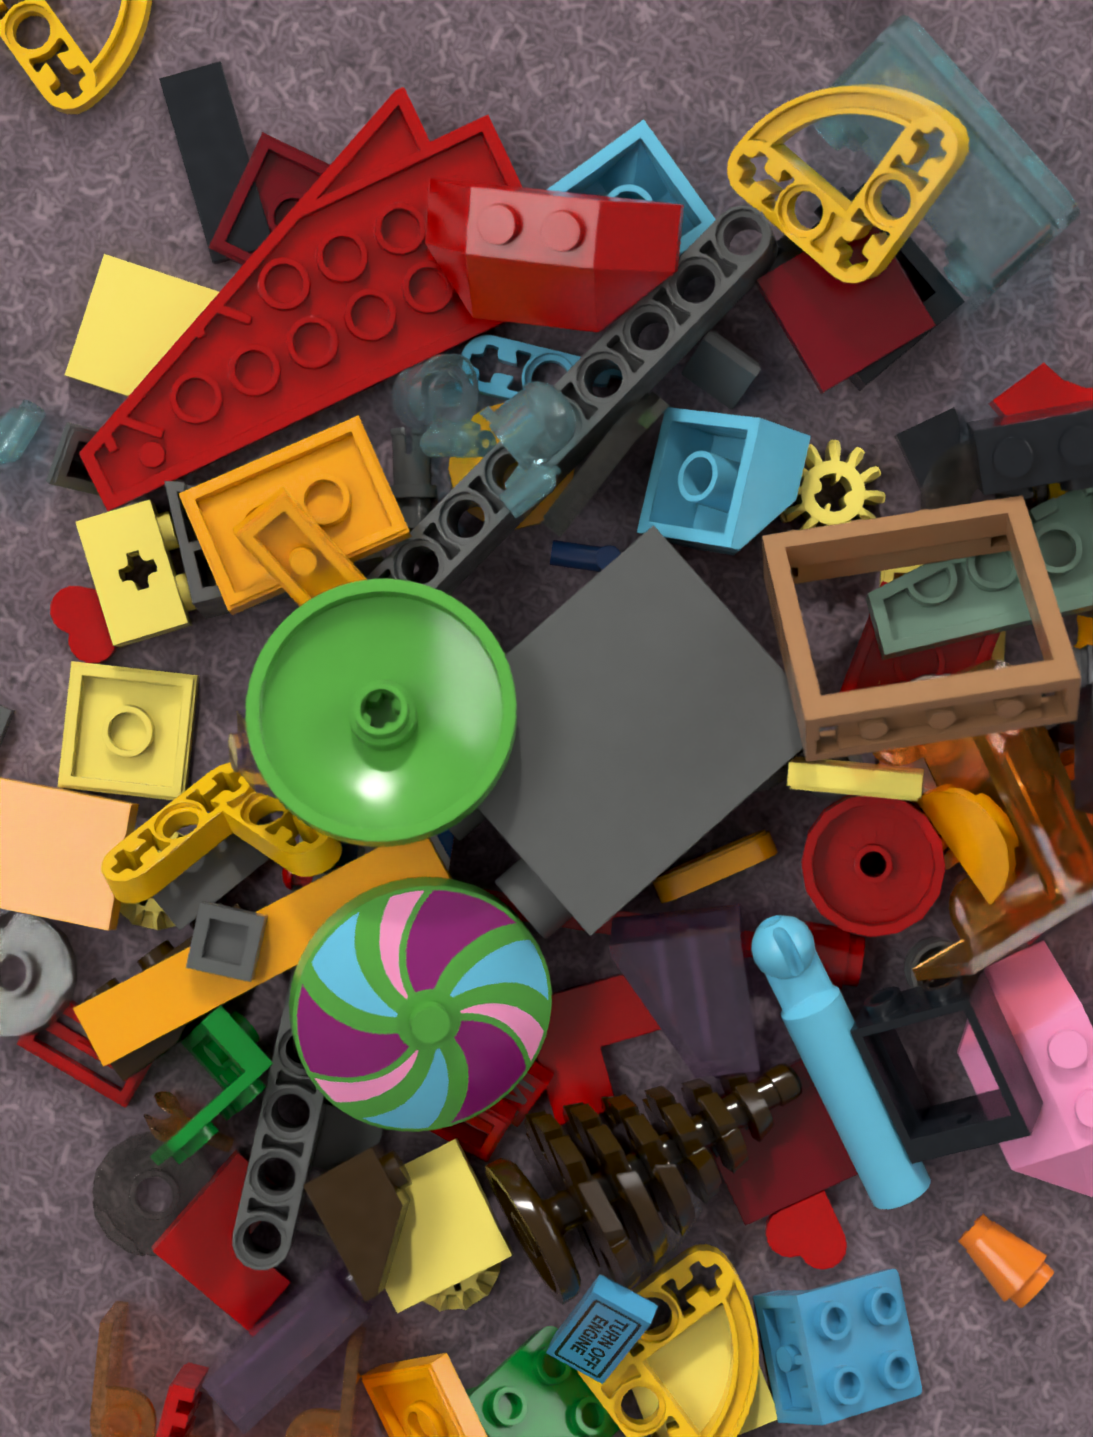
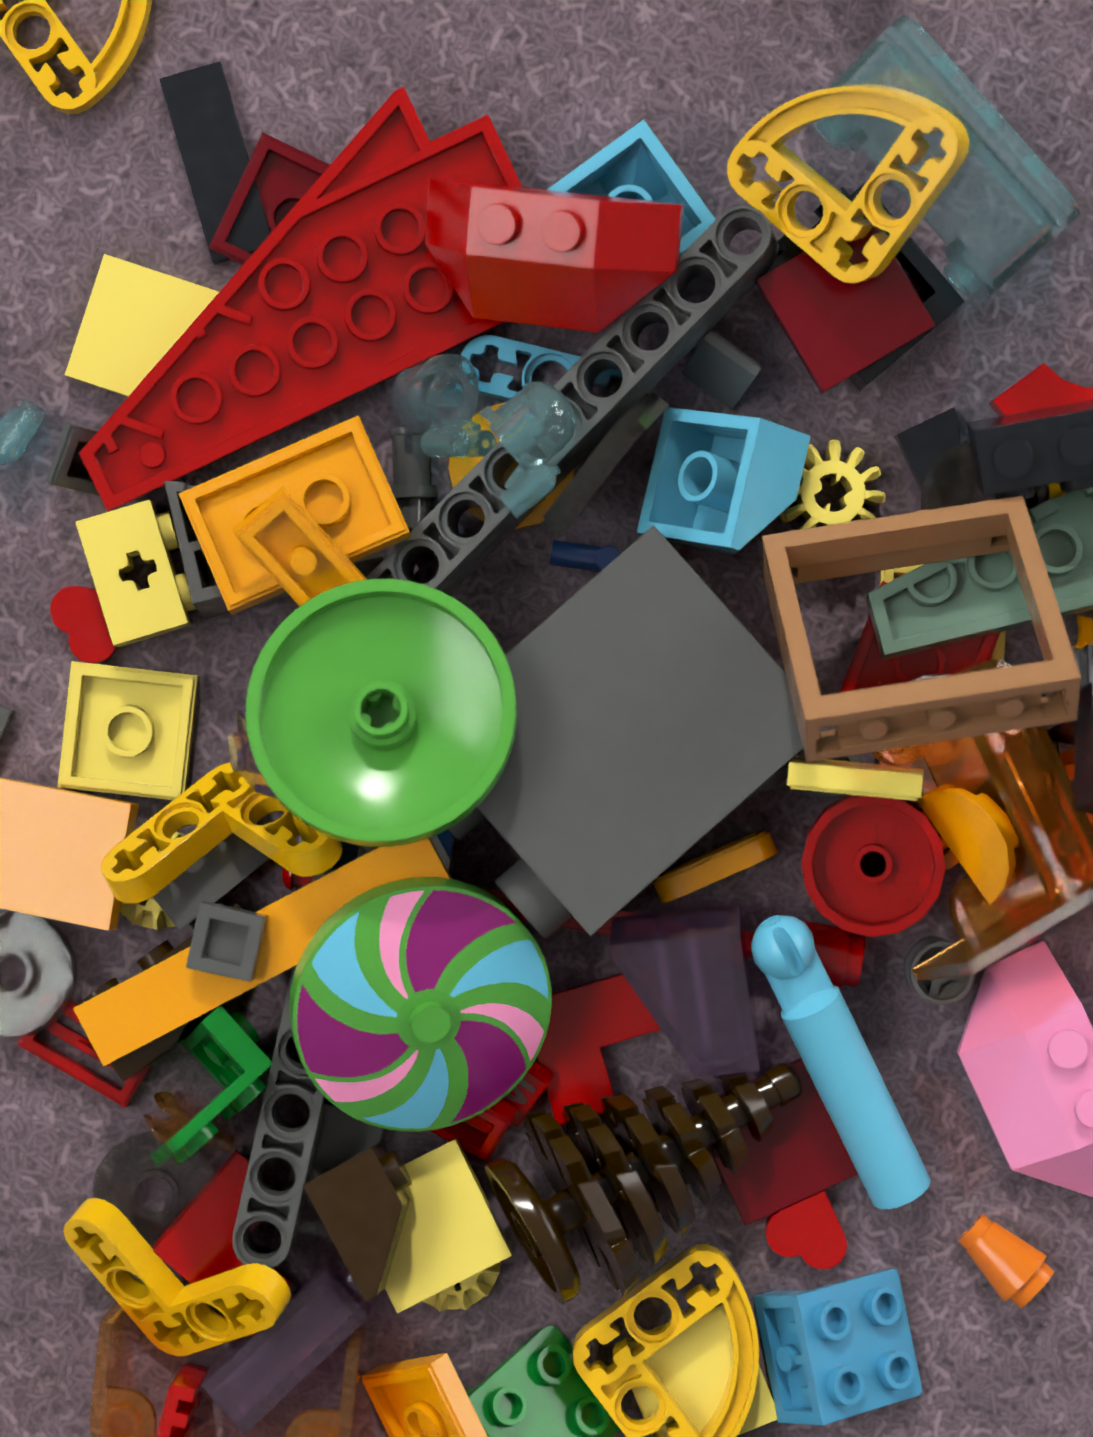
dark azure tile [546,1275,658,1384] -> none
black window [850,969,1043,1164] -> none
none -> yellow beam [63,1198,291,1357]

